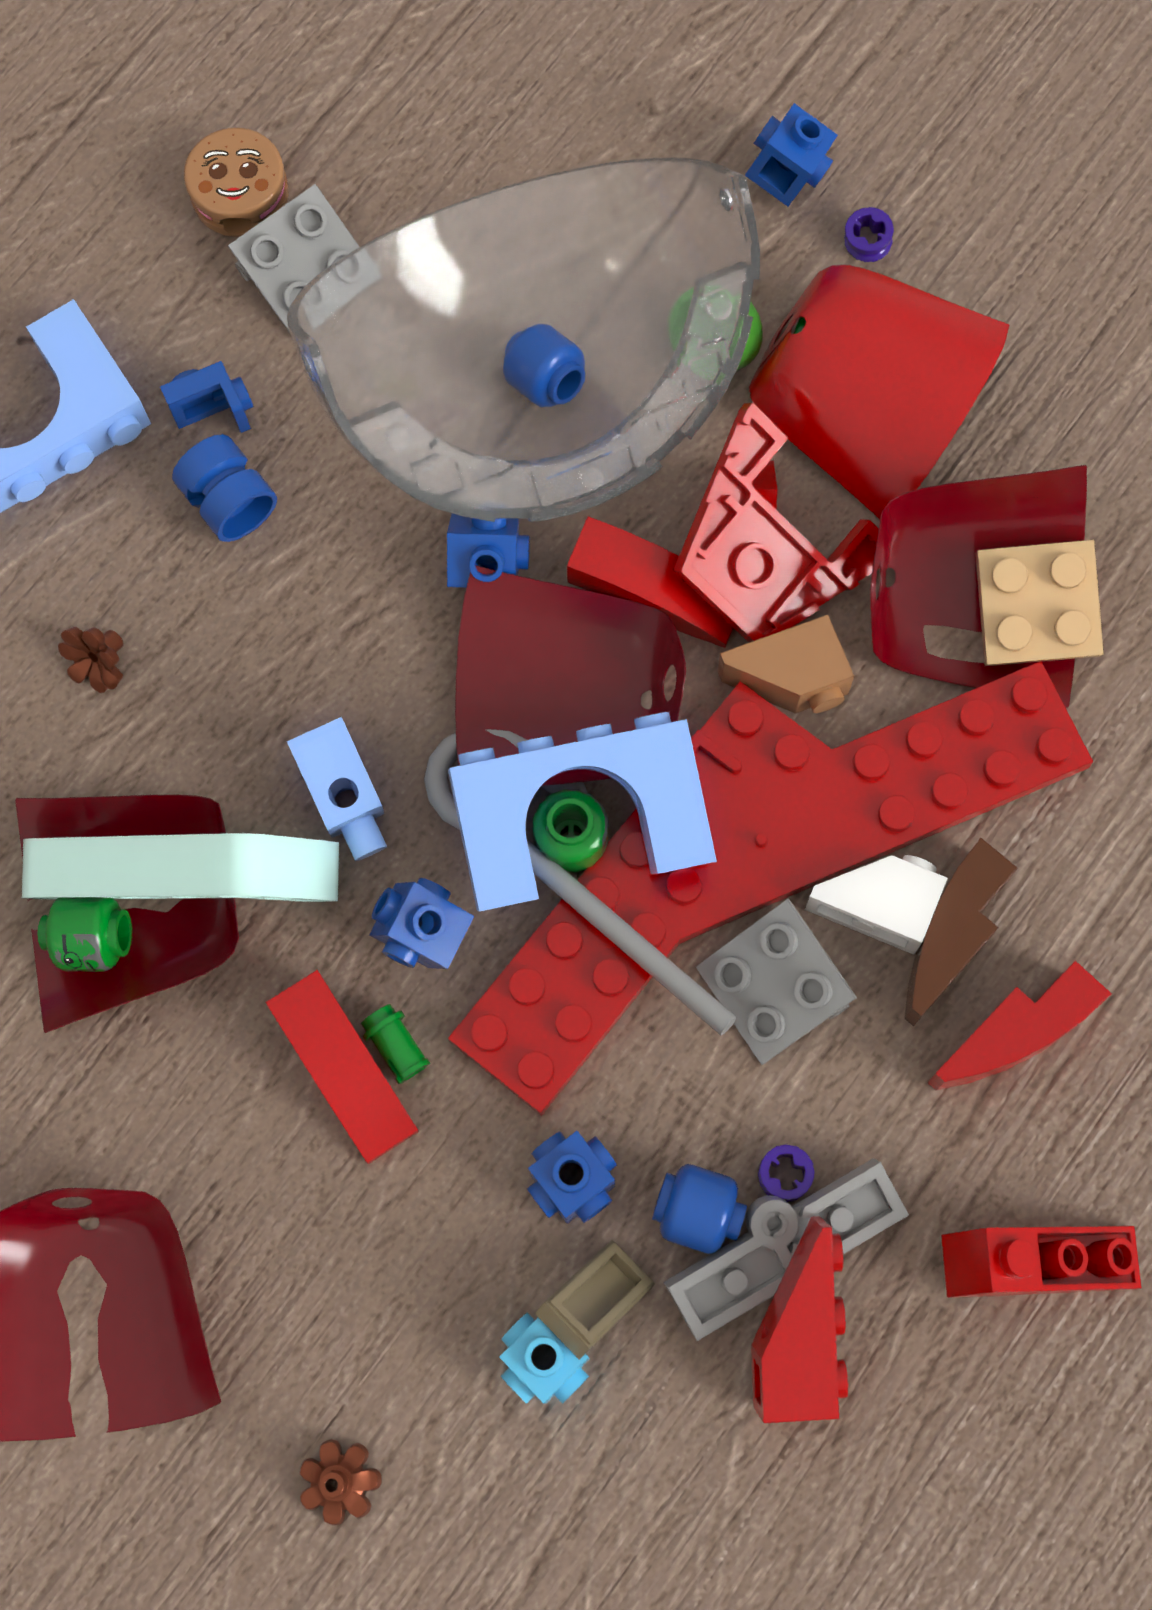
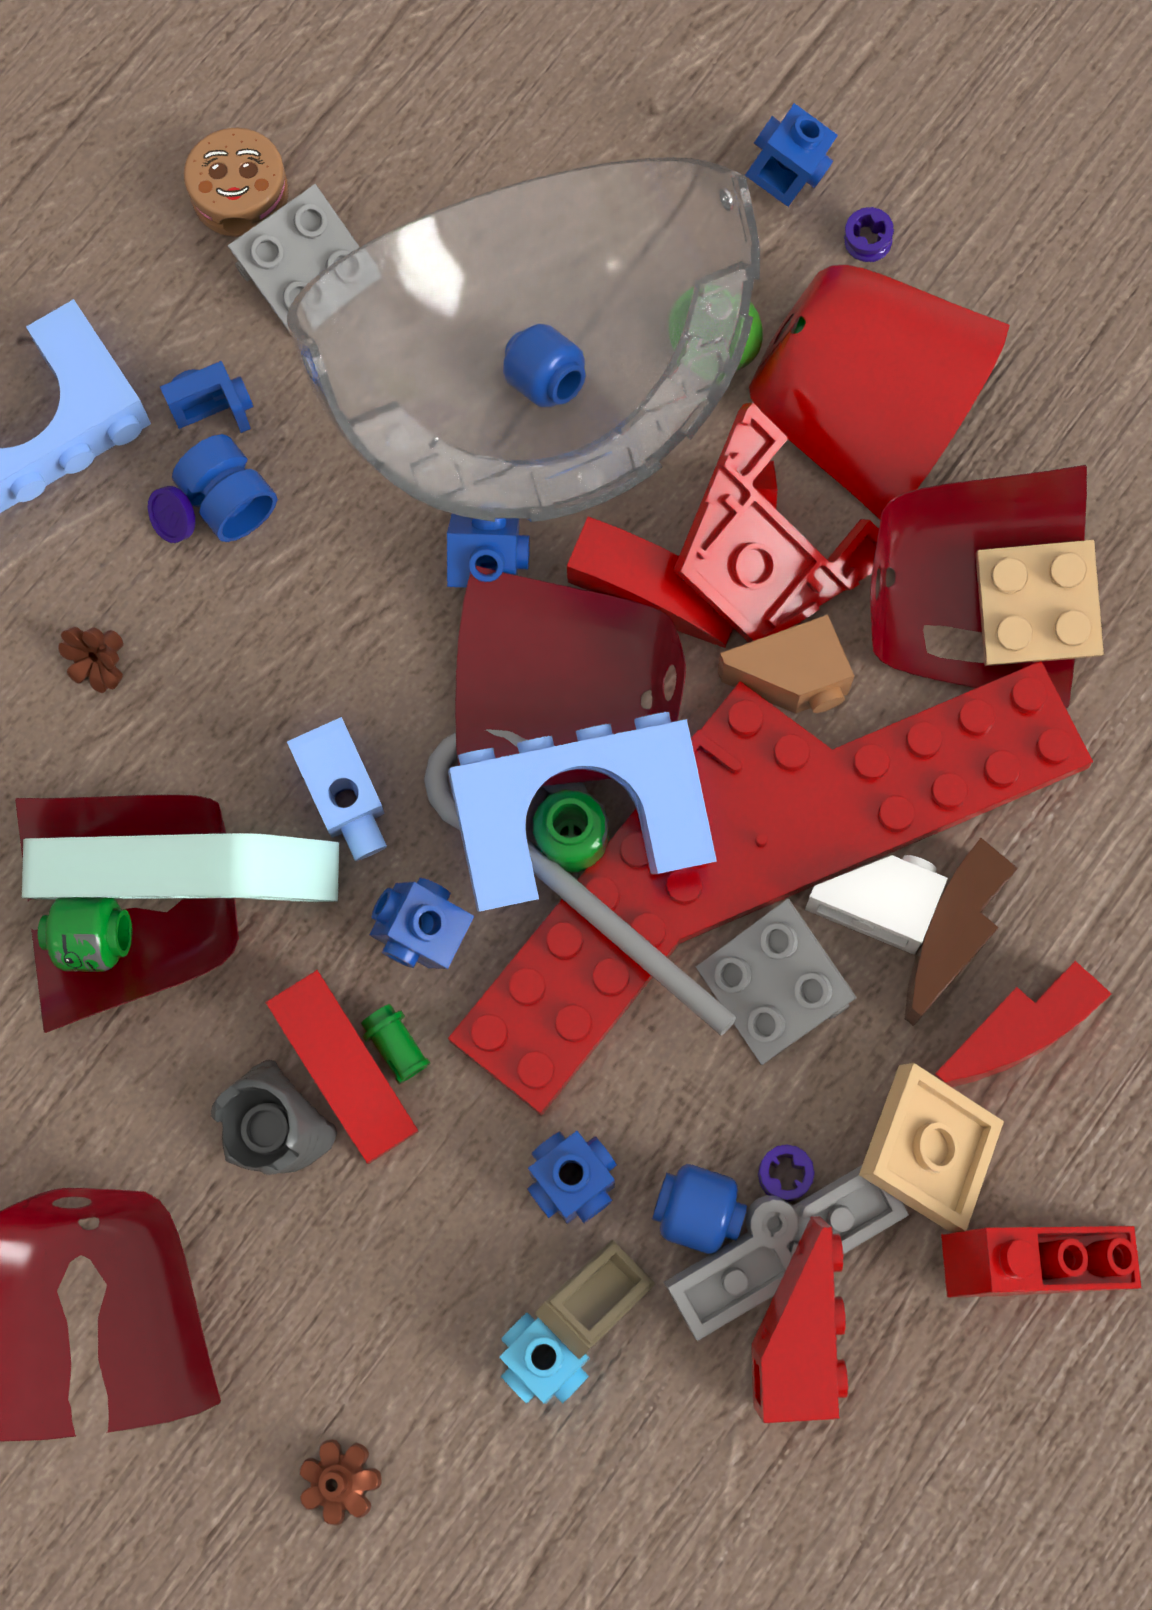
none -> dark purple piece [148,486,196,543]
none -> dark grey hair [211,1059,338,1175]
none -> tan plate [859,1063,1004,1232]

